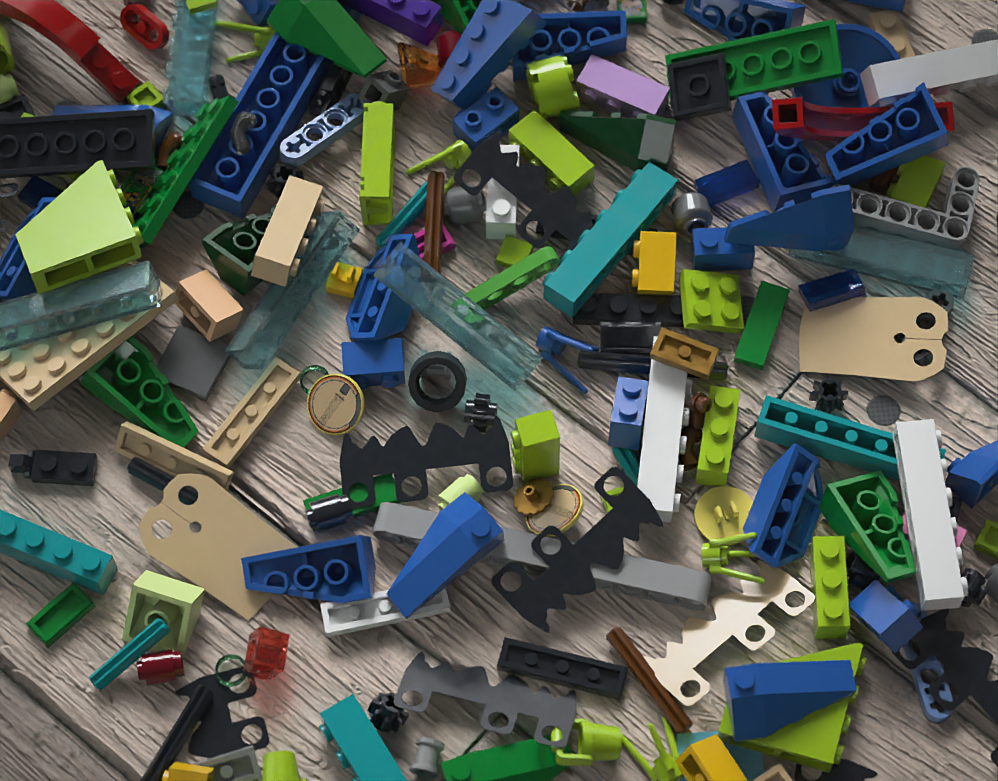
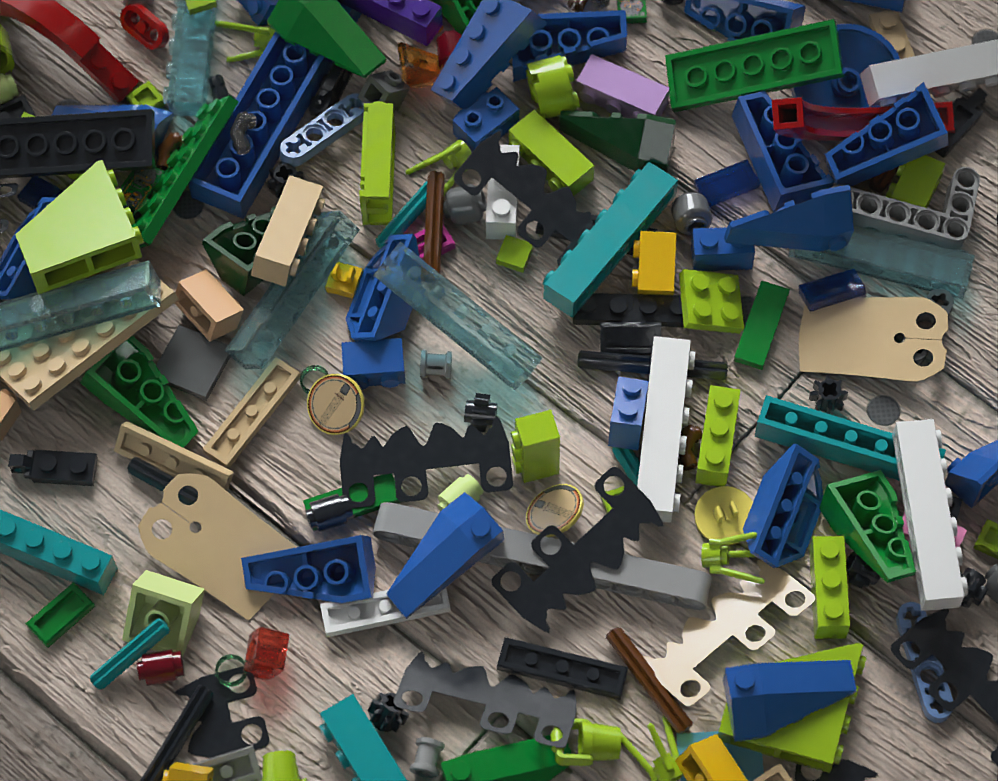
black tyre [408,351,467,412] -> none
bright green beam [452,246,560,333] -> none
pearl gold piece [513,478,554,516] -> none
blue plant [536,326,599,394] -> none
pearl gold plate [650,328,719,380] -> none
black tile [667,53,732,122] -> none
reddish brown arm [688,392,712,429] -> none
blue brick [849,579,924,653] -> none
none -> black hinge [935,88,988,158]

